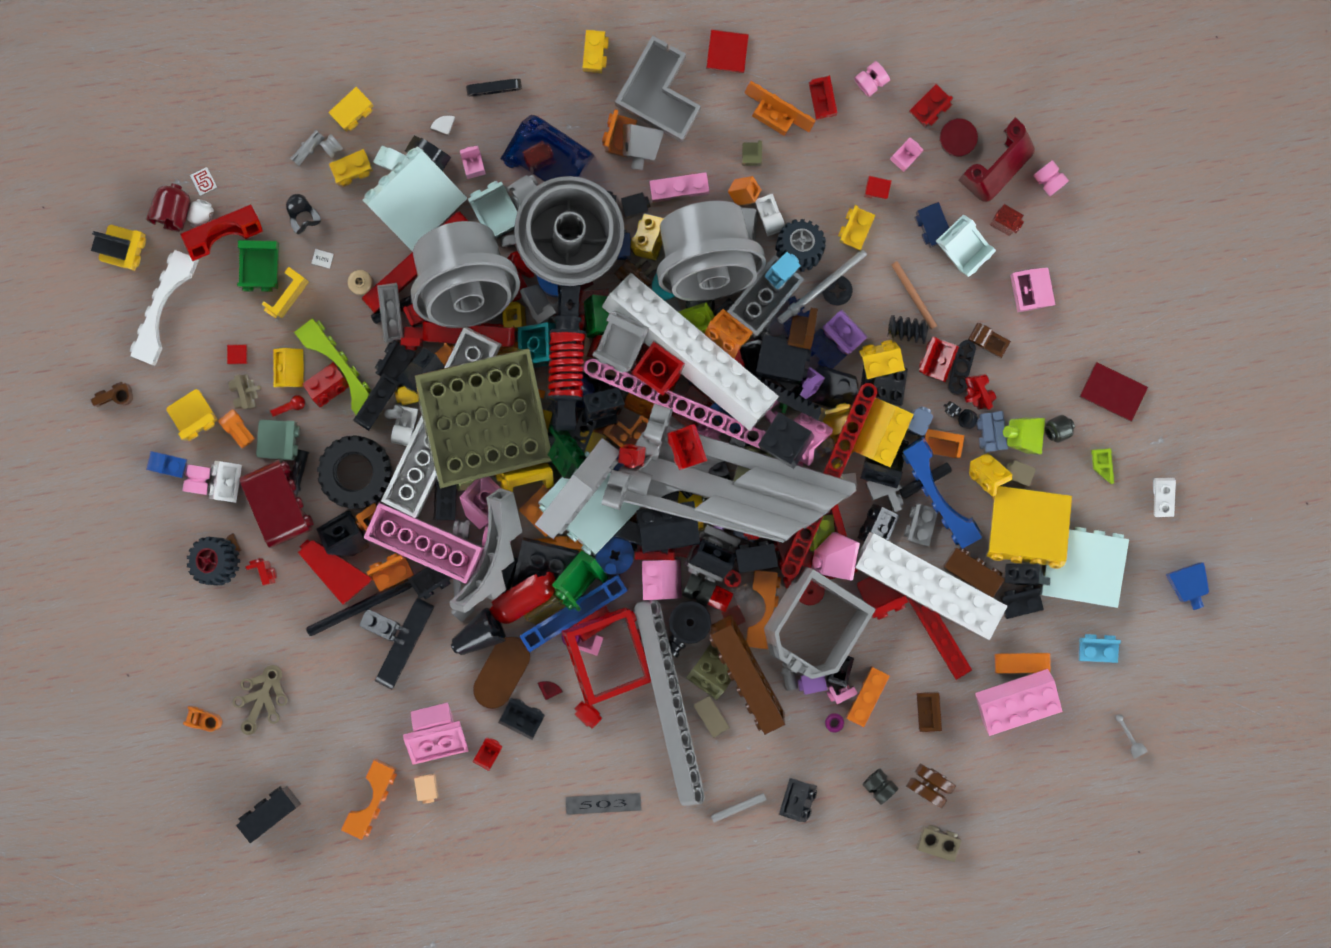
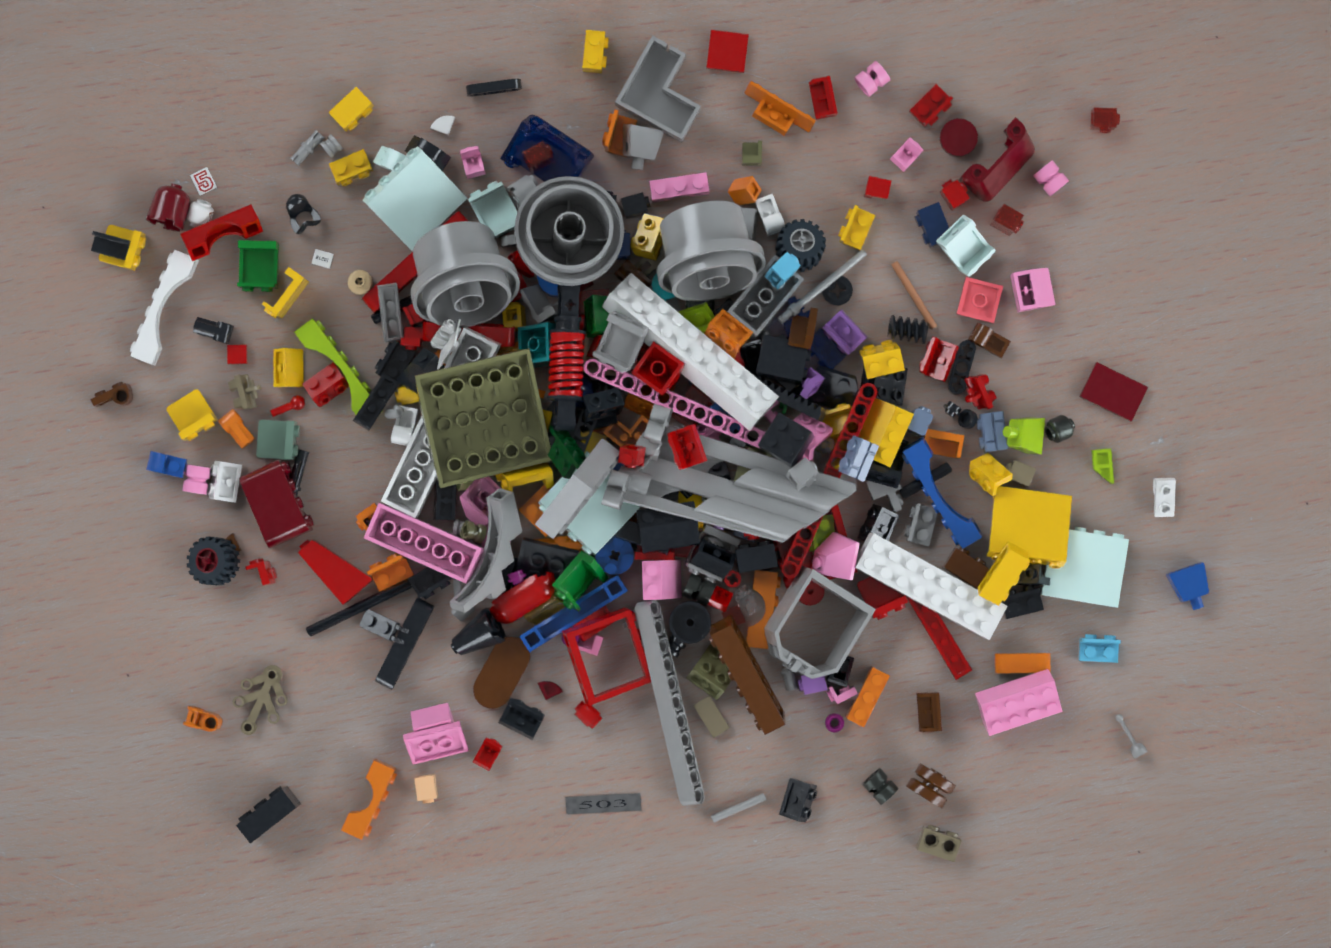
black slope [316,510,369,556] -> none
black tyre [317,435,393,509] -> none
none -> black piece [193,317,234,344]
none -> white hinge [431,319,461,370]
none -> olive wheel [460,520,487,544]
none -> magenta plate [508,569,526,585]
none -> light grey brick [786,457,818,491]
none -> sand blue brick [838,435,879,482]
none -> red brick [940,179,970,211]
none -> coral plate [956,277,1003,324]
none -> yellow brick [978,542,1030,606]
none -> clear red brick [1090,107,1120,133]

